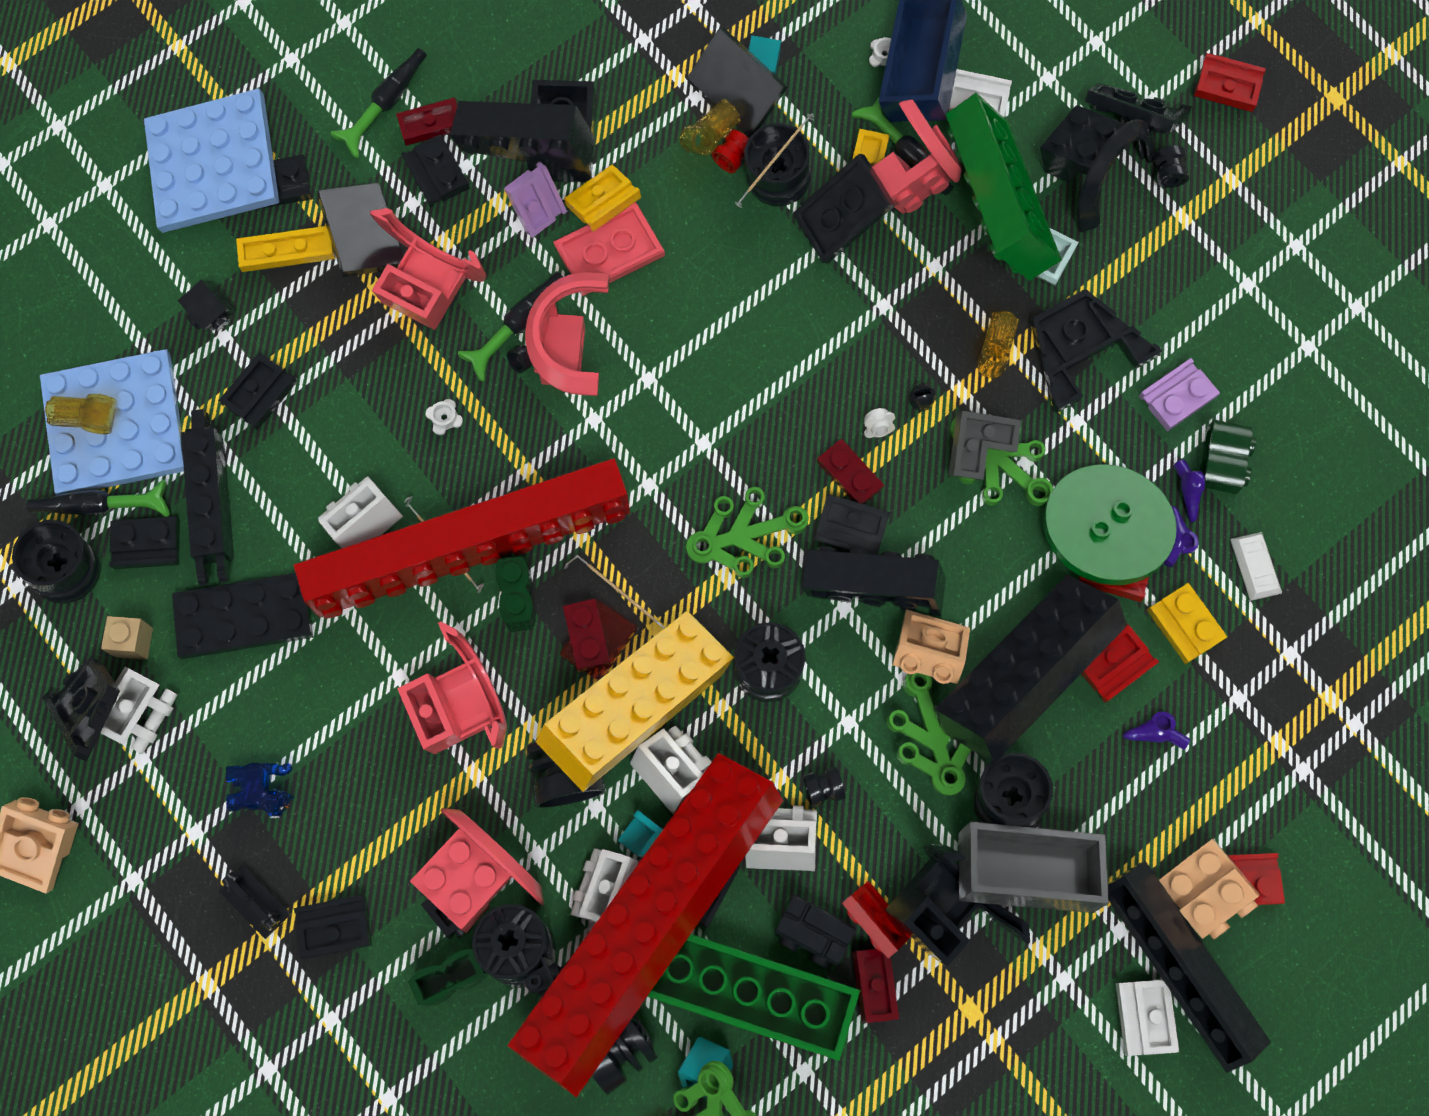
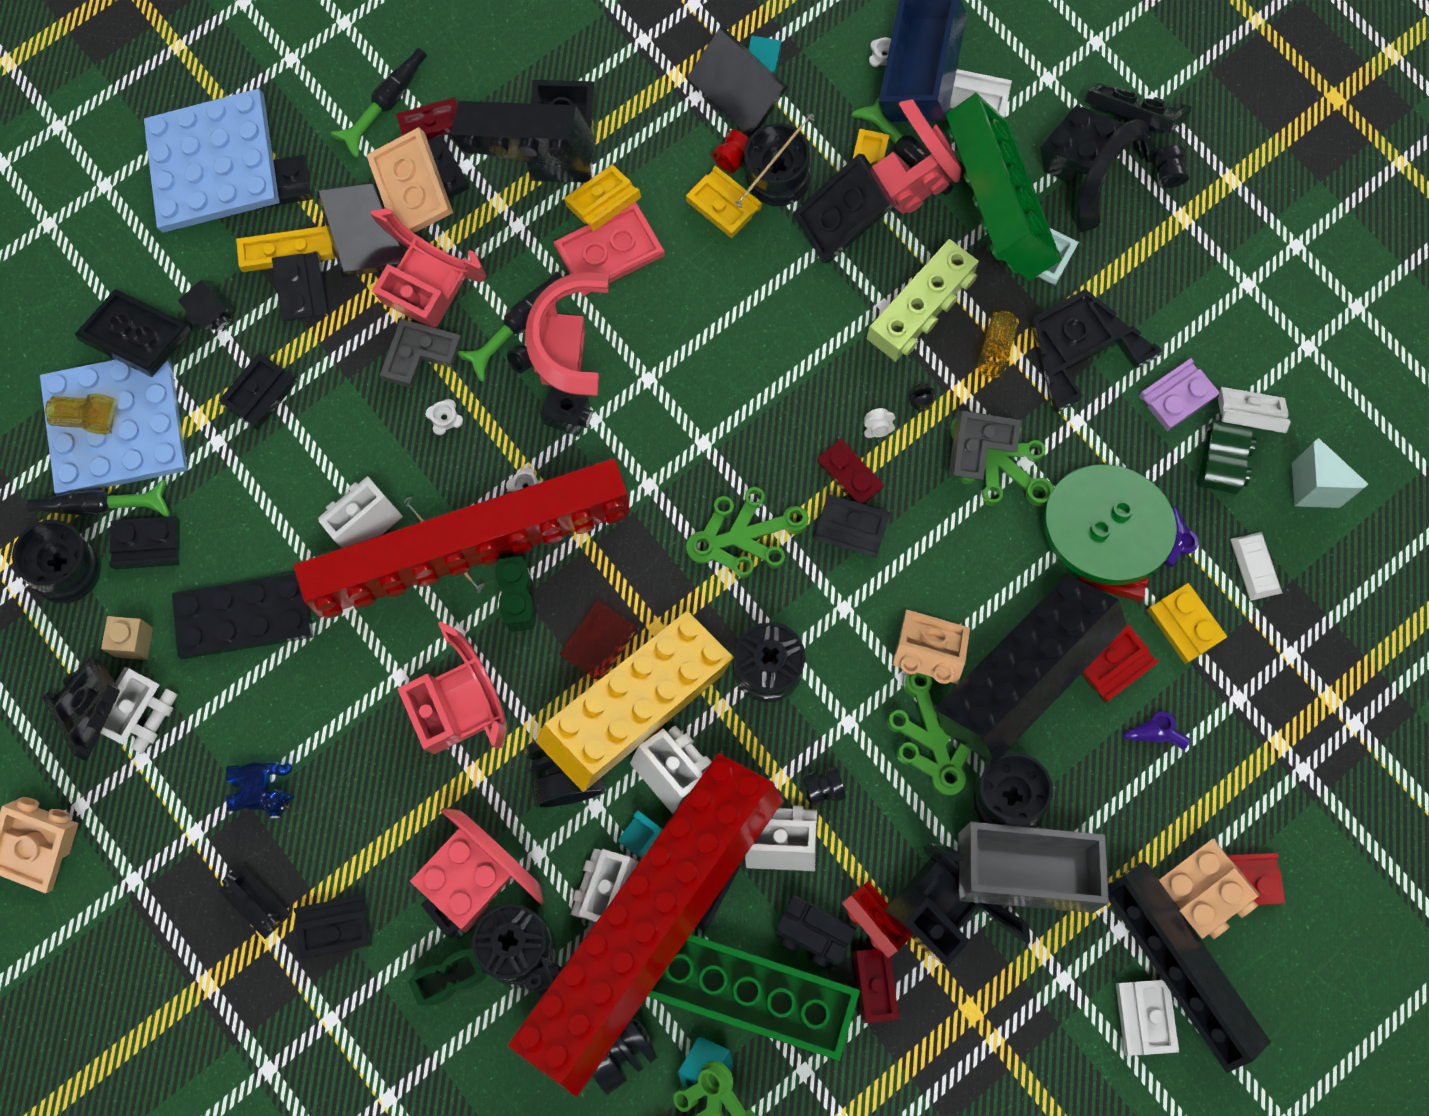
black hinge [181,409,234,586] -> none
lavender plate [504,162,567,238] -> none
dark red plate [563,599,611,673] -> none
tan piece [564,555,665,629] -> none
clear yellow piece [680,99,741,155] -> none
black wedge [802,546,946,616] -> none
dark purple animal [1174,460,1205,522] -> none
red plate [1194,53,1266,112] -> none
none -> black tile [75,289,191,377]
none -> black plate [272,251,330,322]
none -> light nougat plate [366,127,453,233]
none -> dark grey plate [380,319,462,388]
none -> white plate [506,468,543,492]
none -> black brick [540,386,593,437]
none -> yellow plate [686,165,762,239]
none -> yellowish green brick [867,239,979,362]
none -> white plate [1218,387,1290,433]
none -> light aqua slope [1292,438,1368,508]

